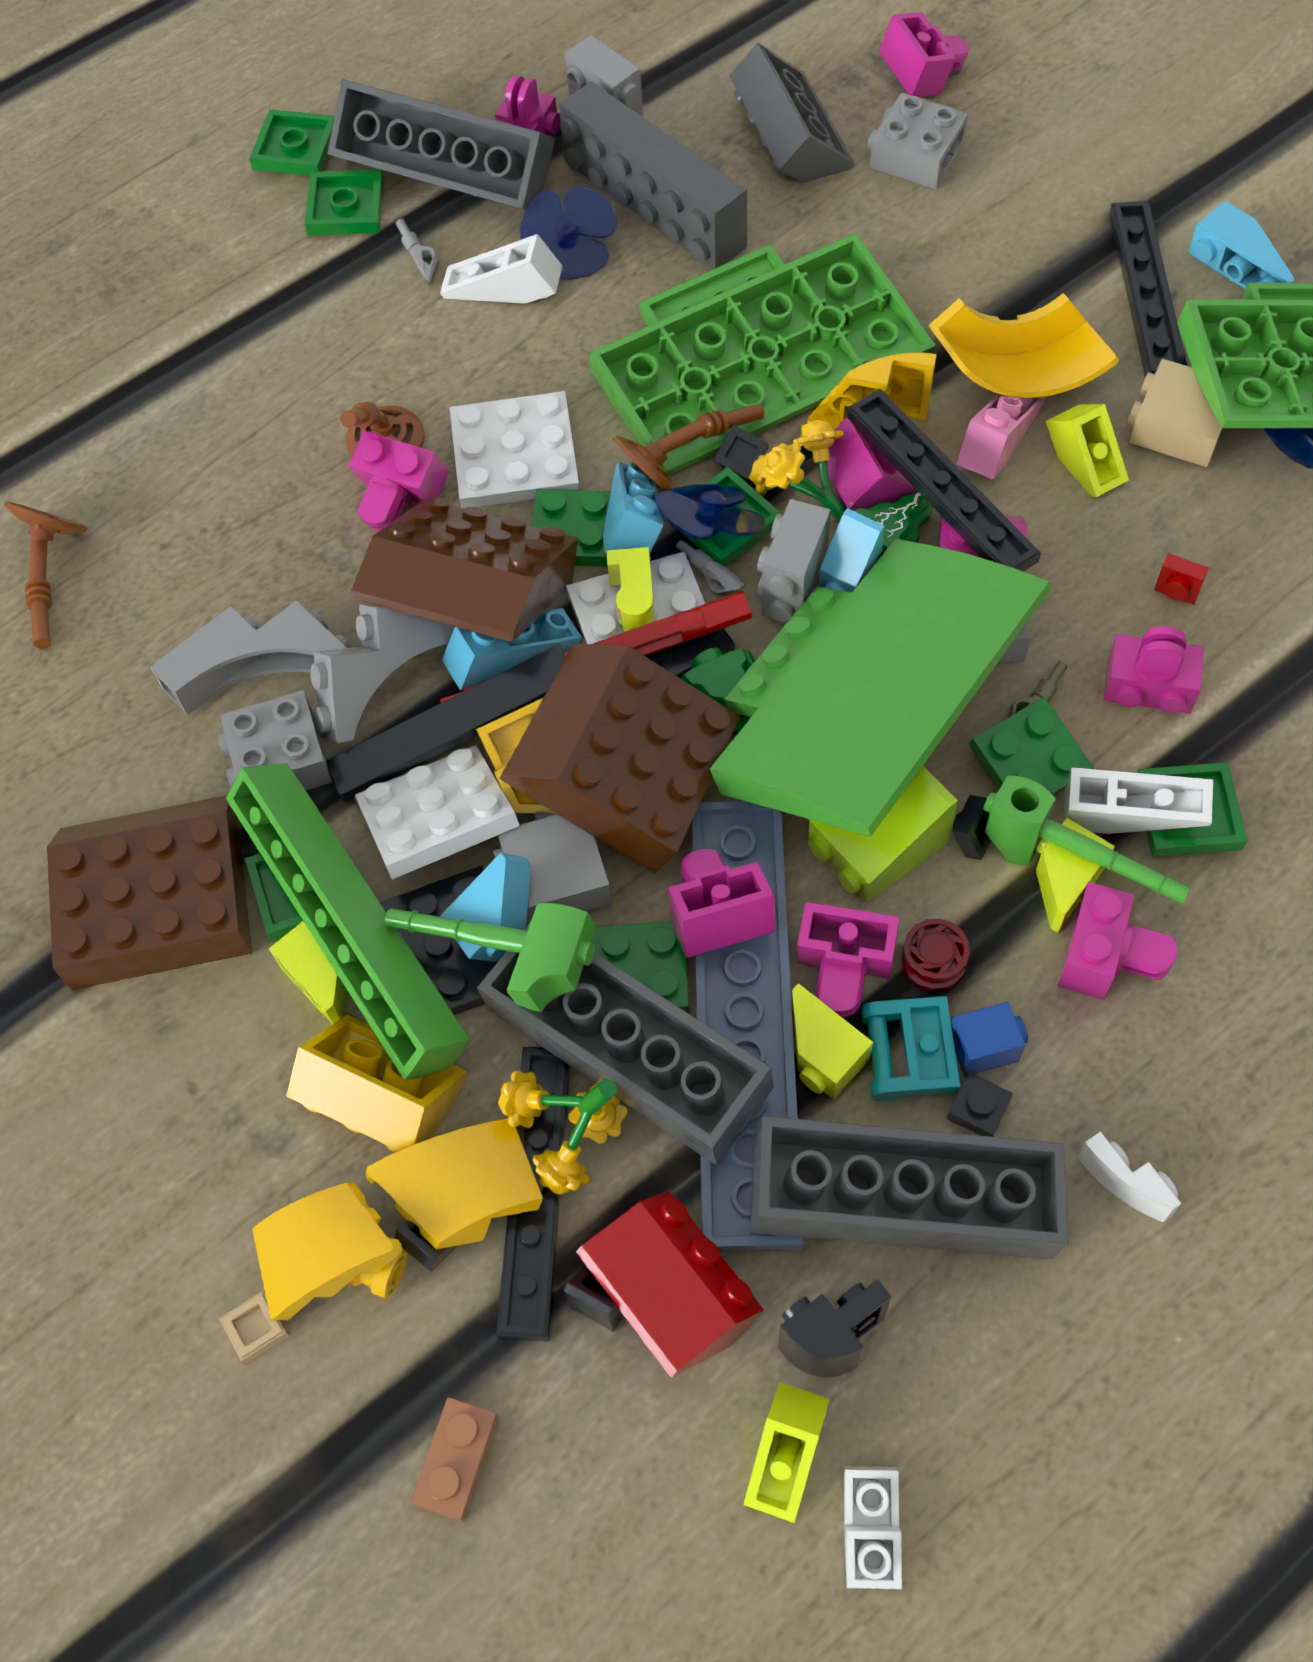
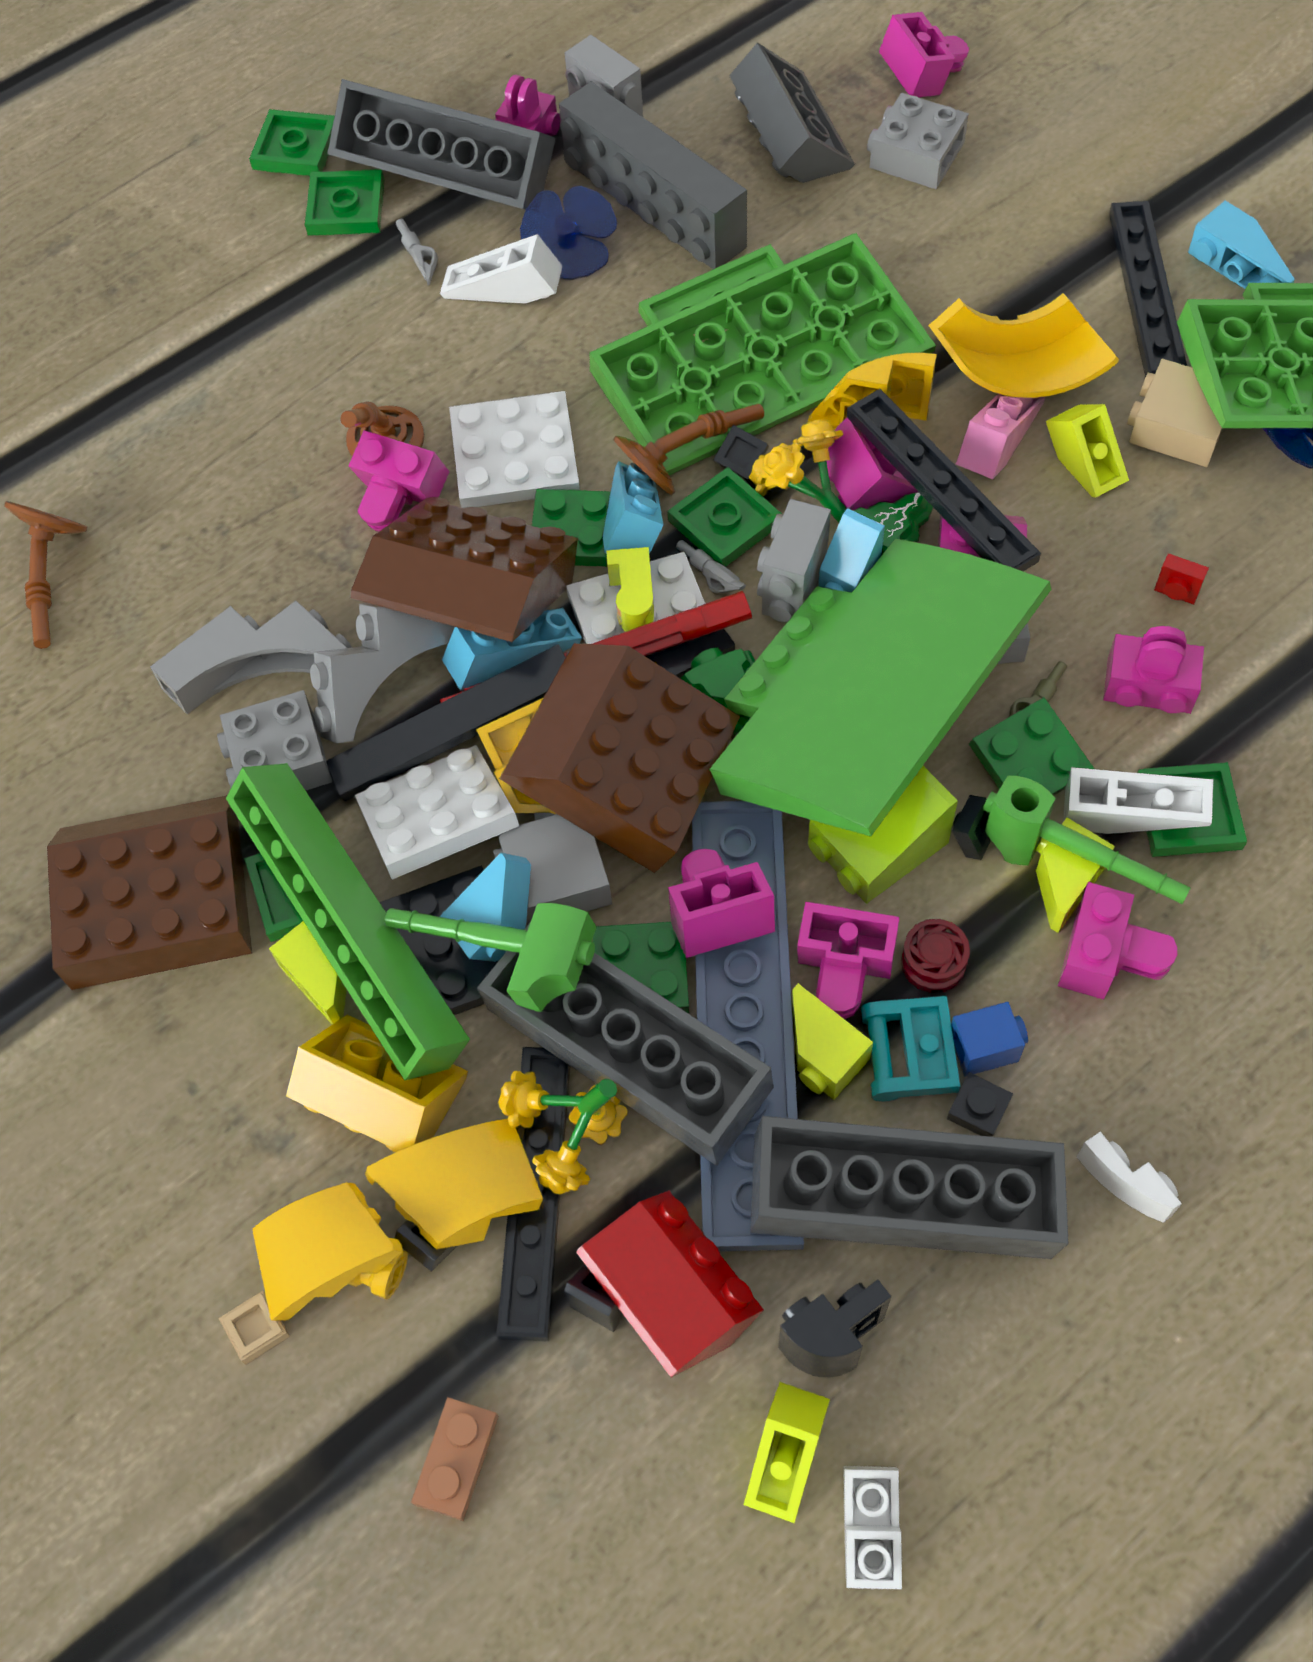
clear blue piece [656,484,765,540] -> none

